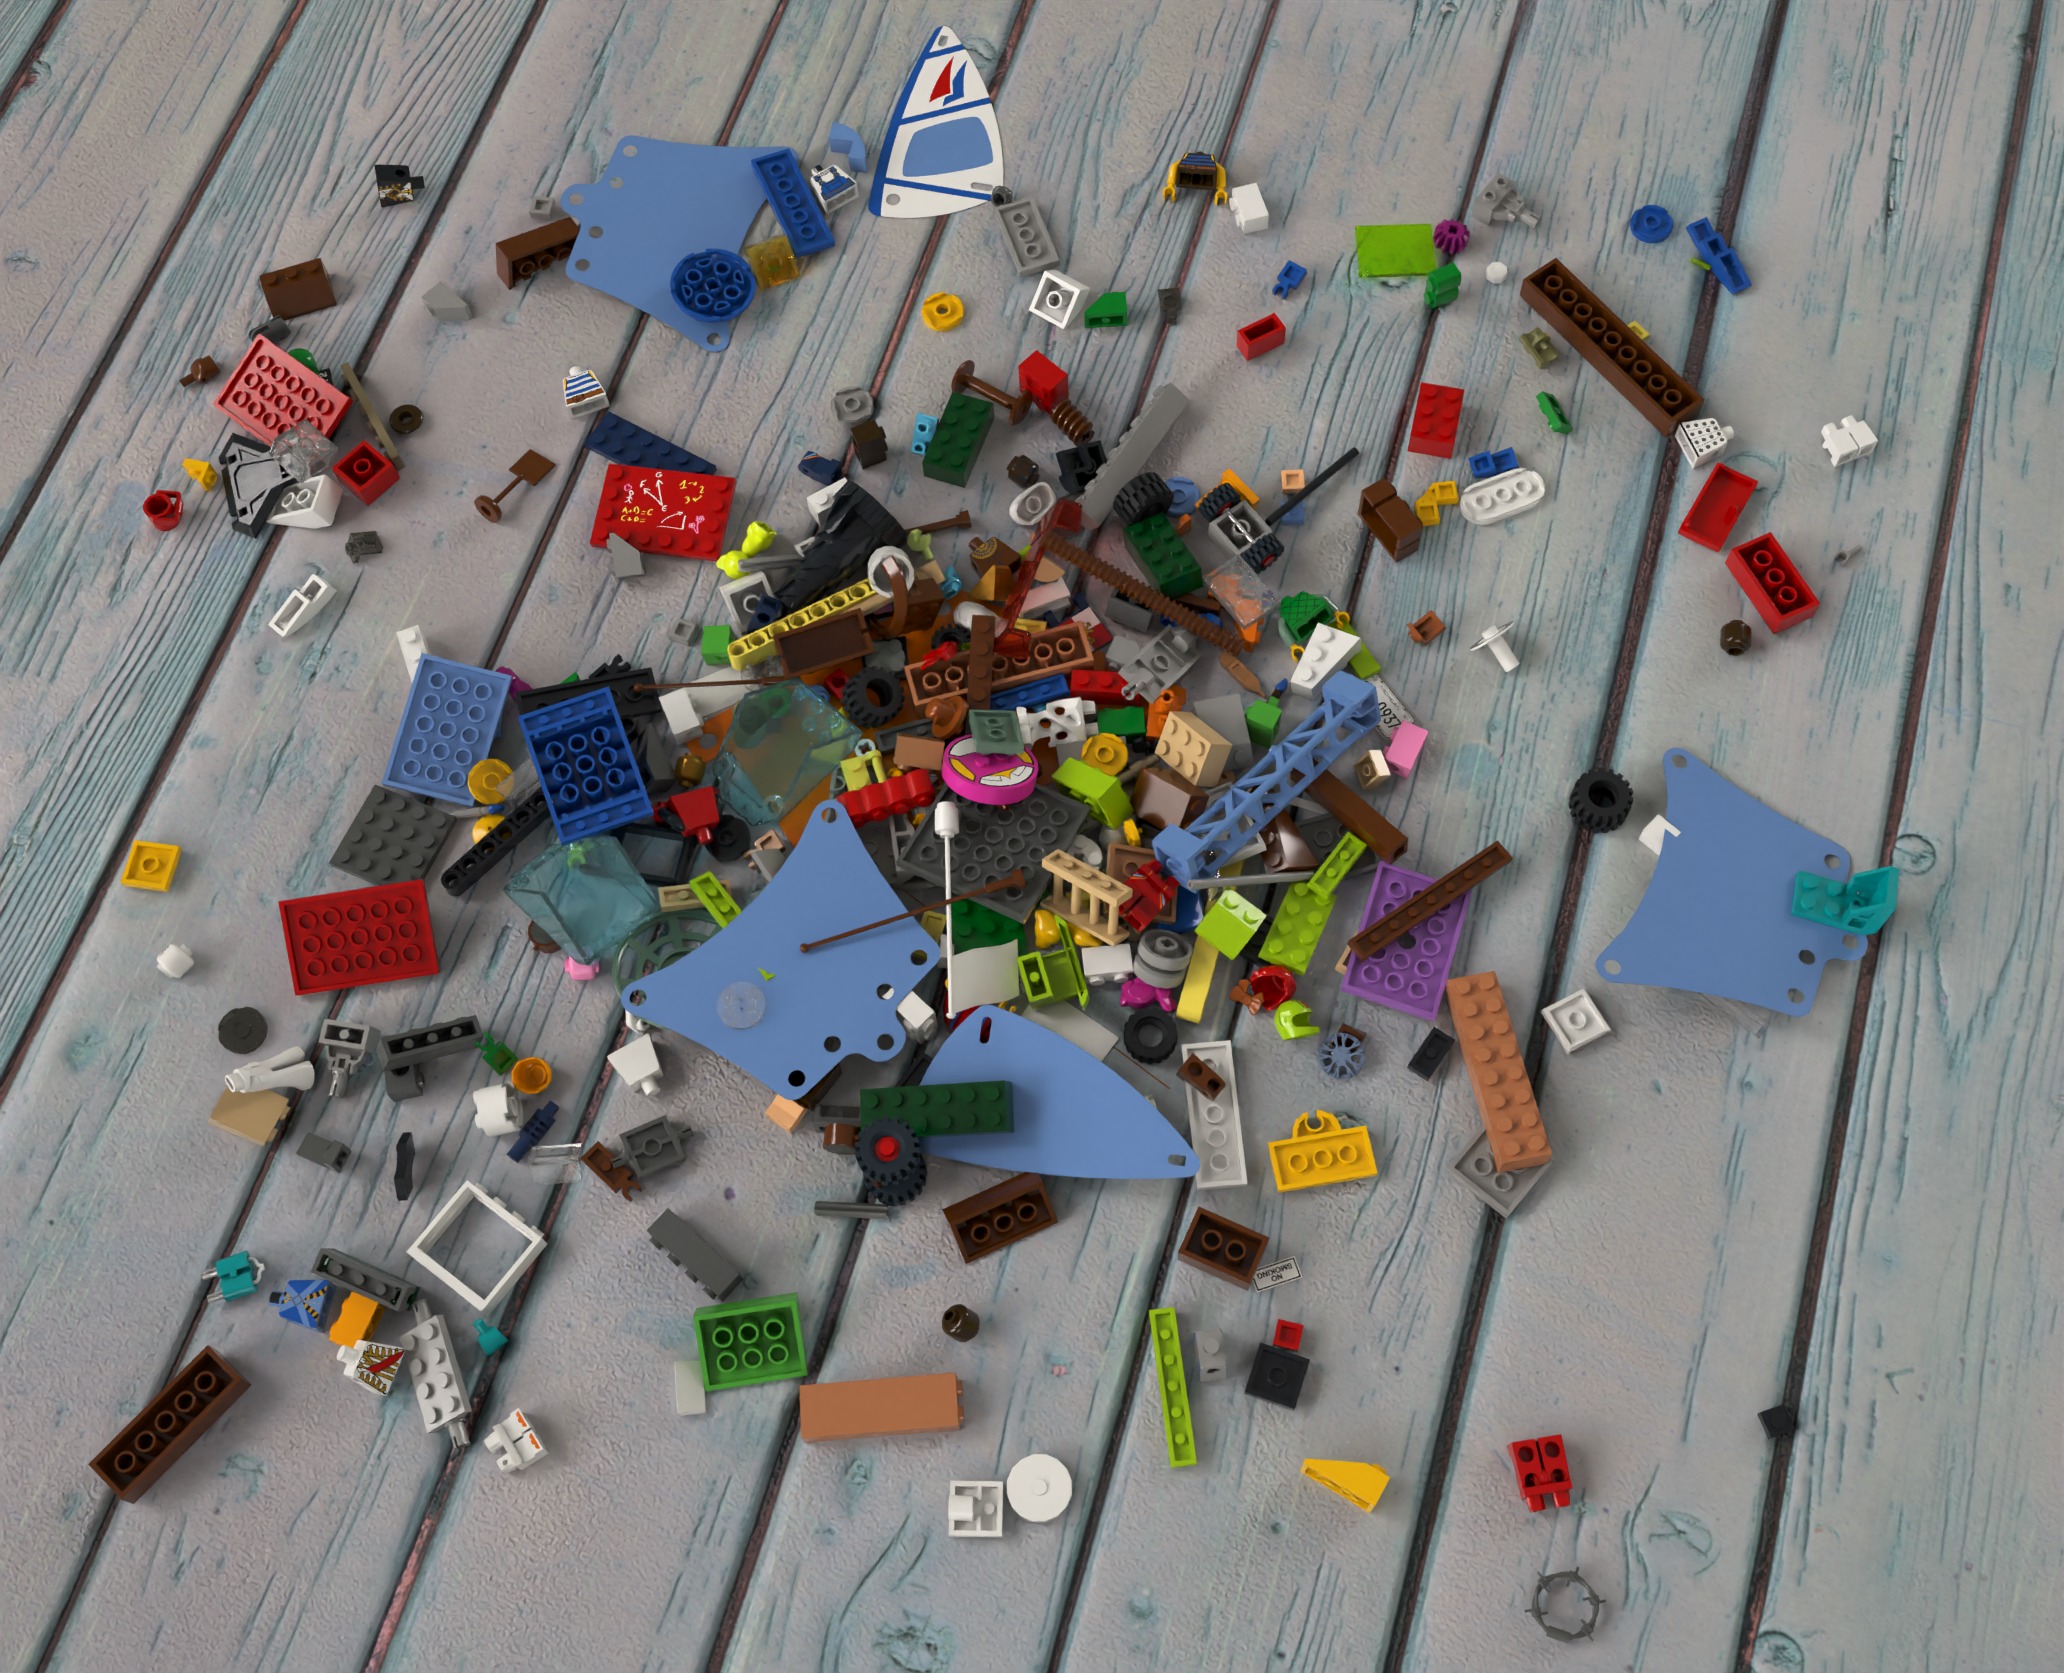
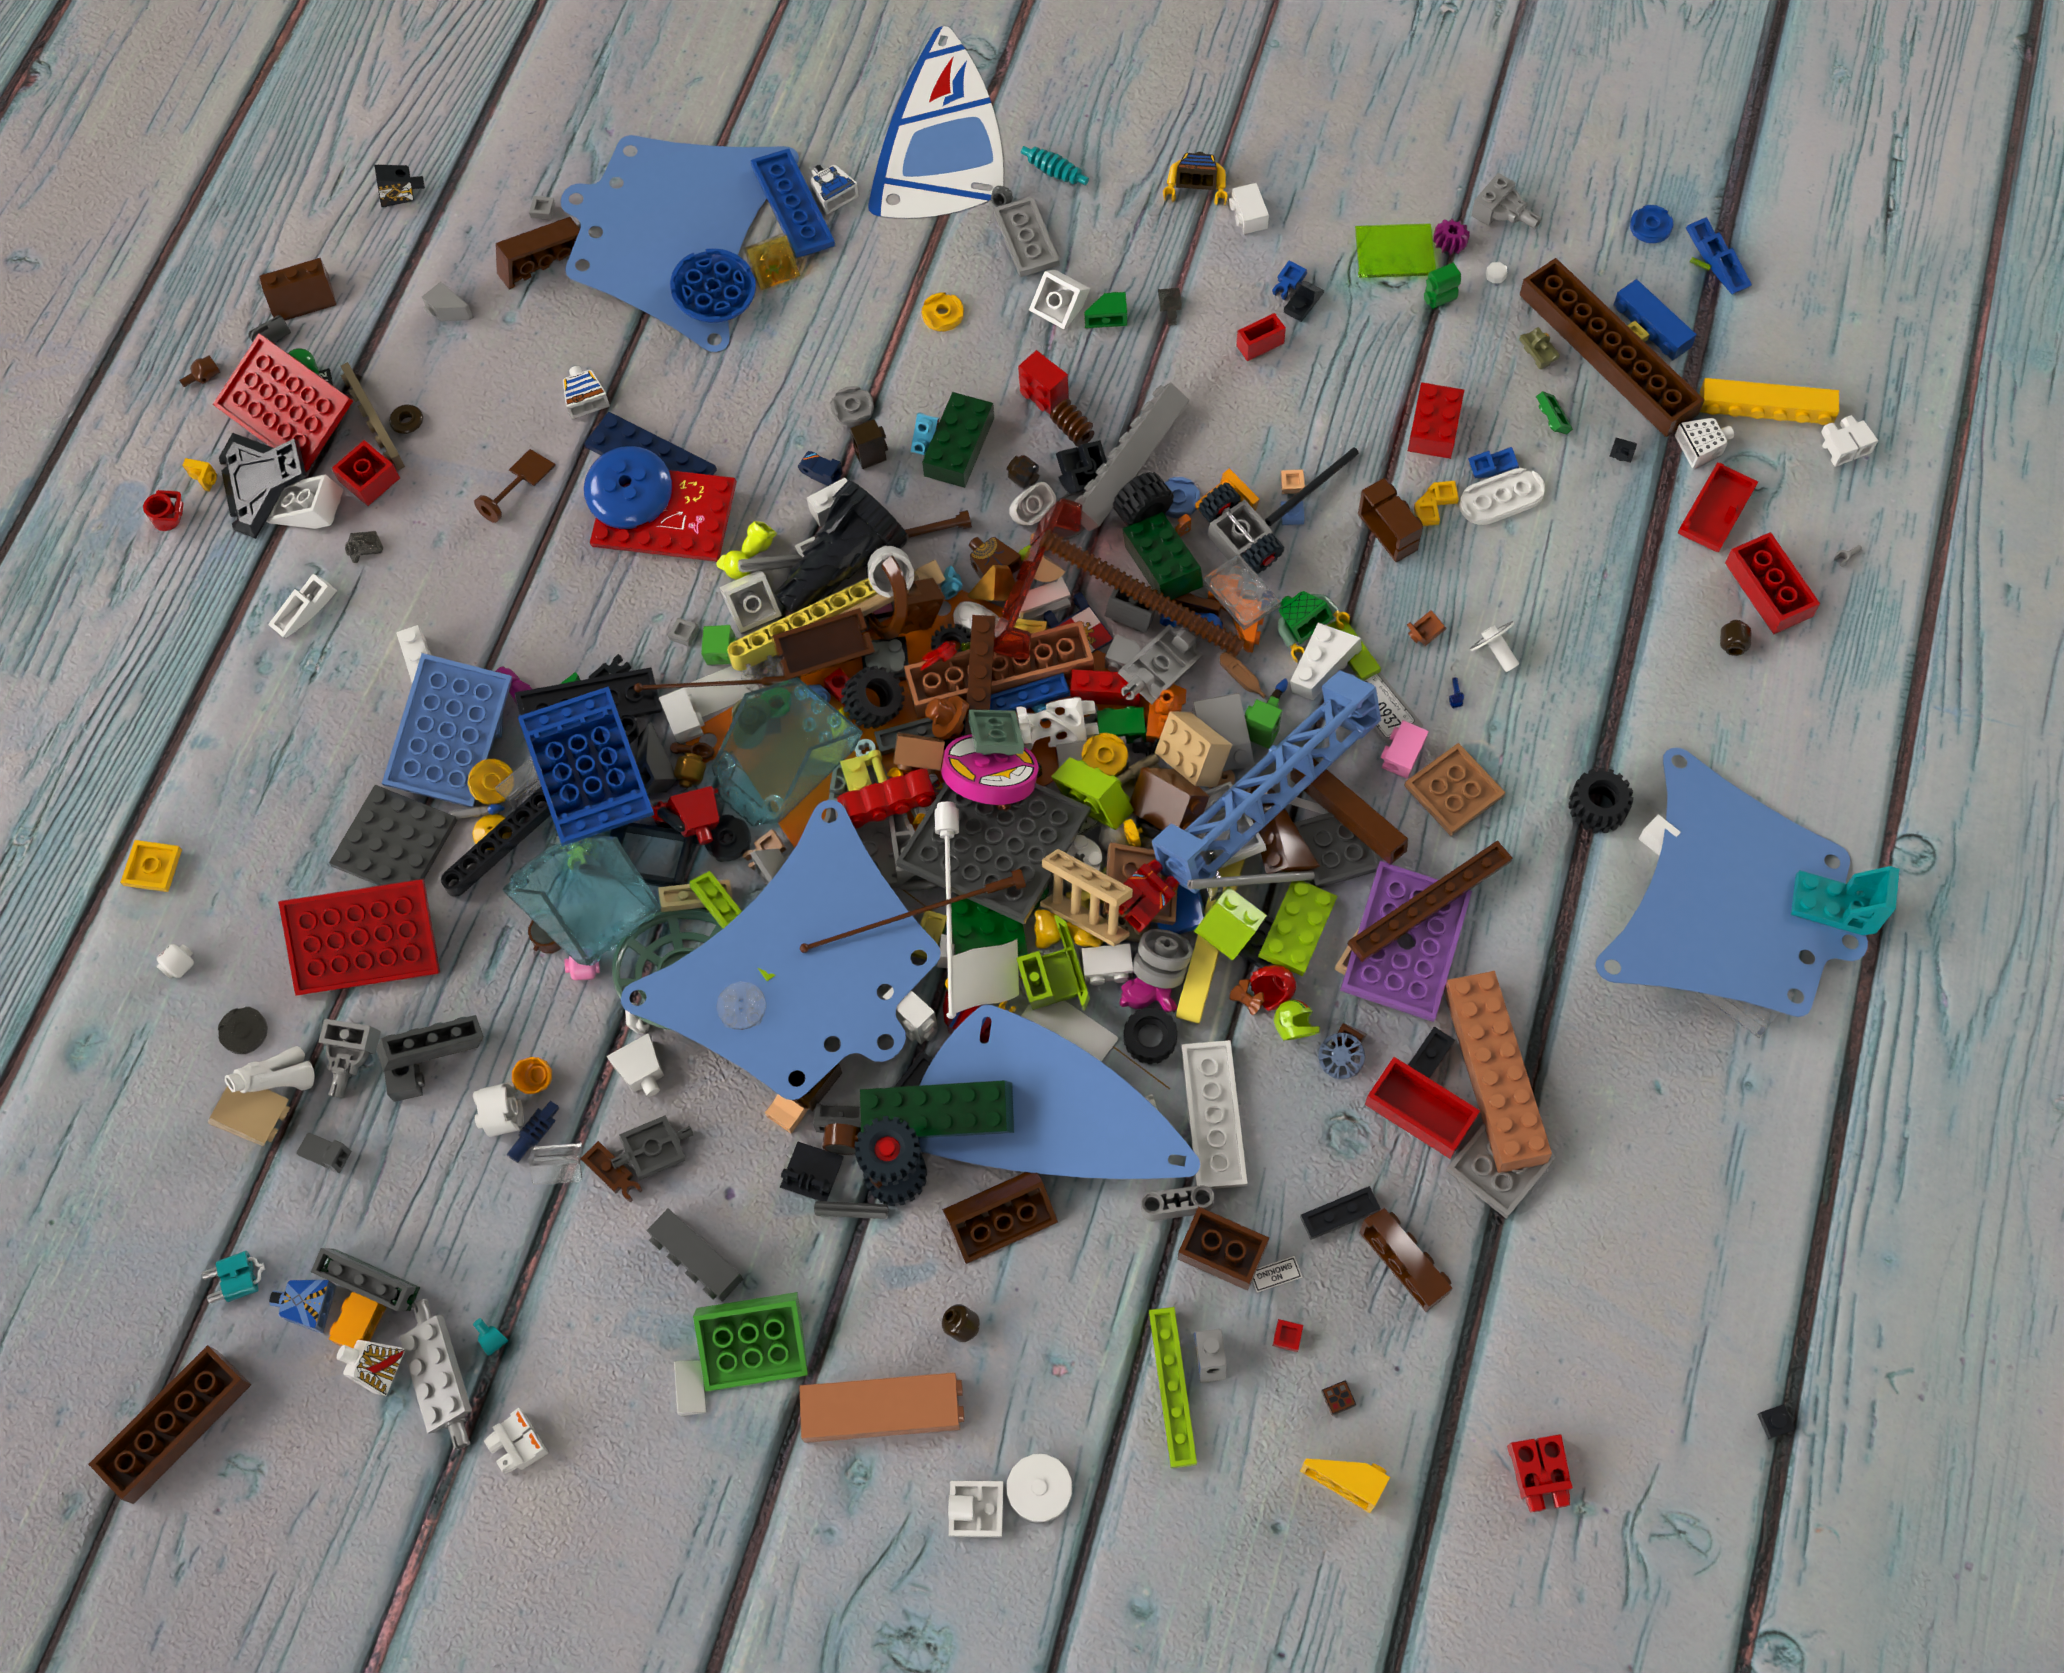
clear brick [269,419,338,484] -> none
black tile [394,1132,415,1201] -> none
white window [407,1180,547,1317] -> none
green plate [474,1032,518,1076] -> none
light grey slope [607,533,646,580] -> none
dark blue leg [746,593,781,634] -> none
medium blue brick [829,122,867,173] -> none
yellowish green piece [907,529,933,561] -> none
reddish brown hose [951,360,1032,426] -> none
reddish brown leg [1176,1053,1226,1101] -> none
black plate [1244,1342,1310,1411] -> none
yellow plate [1267,1110,1378,1193] -> none
lime tile [1307,832,1368,900] -> none
tan piece [1353,750,1391,790] -> none
dark grey piece [1525,1567,1606,1644] -> none
white plate [1541,988,1611,1054] -> none
none -> blue brick [584,446,672,529]
none -> reddish brown piece [670,742,714,760]
none -> black hinge [780,1141,844,1201]
none -> teal piece [1021,146,1089,185]
none -> light grey beam [1141,1185,1214,1221]
none -> black slope [1284,281,1324,322]
none -> black plate [1300,1186,1381,1240]
none -> tile [1321,1380,1357,1416]
none -> reddish brown wedge [1359,1208,1453,1312]
none -> red piece [1365,1057,1480,1159]
none -> medium nougat plate [1404,743,1505,836]
none -> clear blue hand [1449,677,1464,709]
none -> black plate [1609,437,1637,463]
none -> blue brick [1614,279,1697,361]
none -> yellow brick [1700,378,1839,425]

